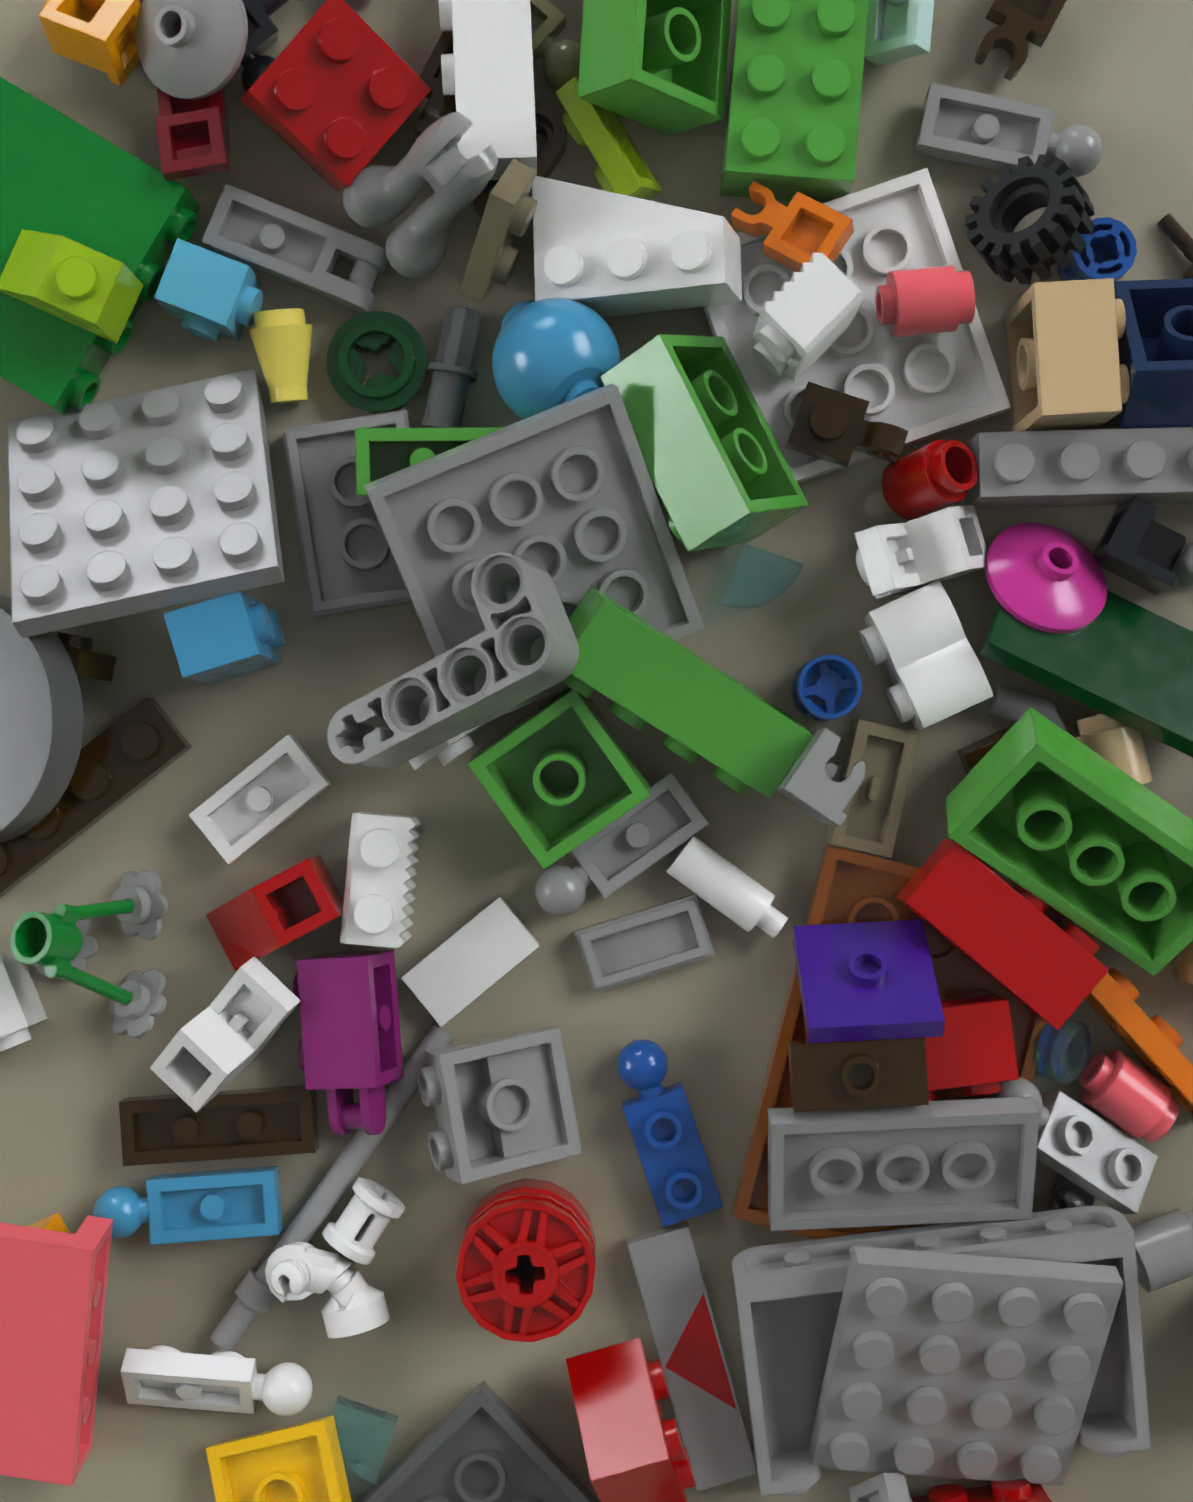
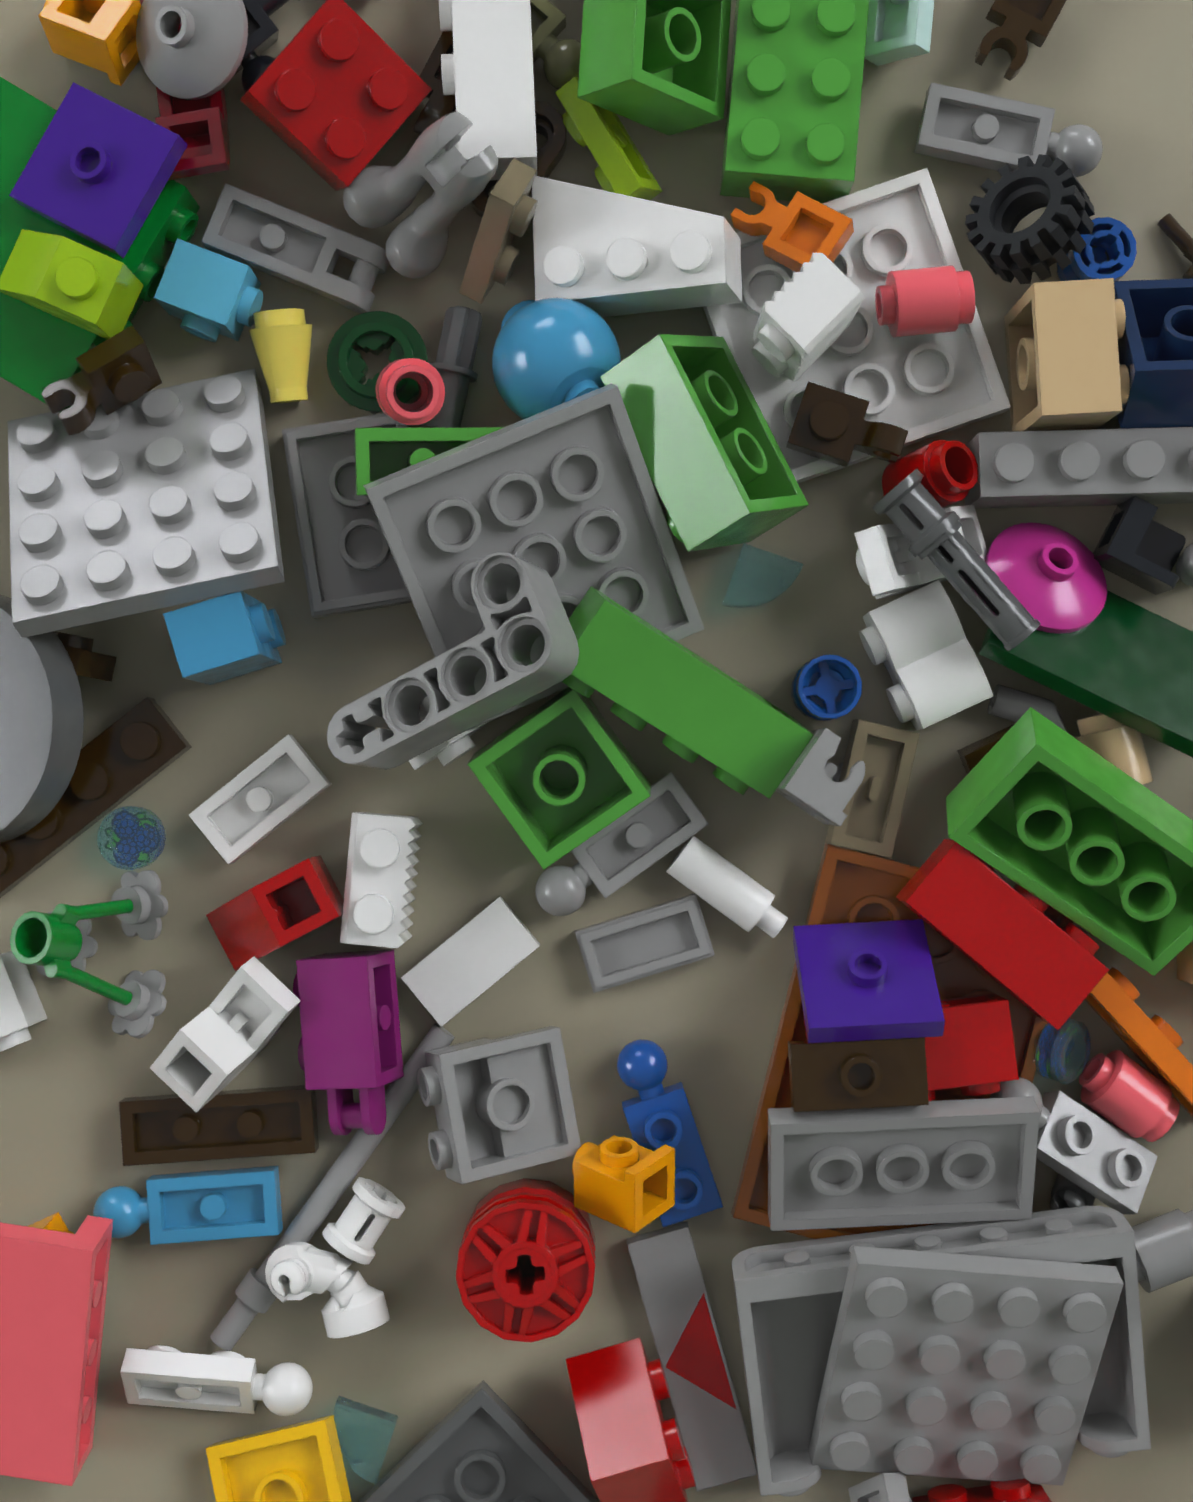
none -> dark purple plate [9,82,188,259]
none -> dark brown plate [41,326,162,435]
none -> clear light blue tile [97,806,166,870]
none -> coral brick [375,358,445,425]
none -> light orange brick [572,1135,675,1233]
none -> dark grey pin [872,469,1041,651]

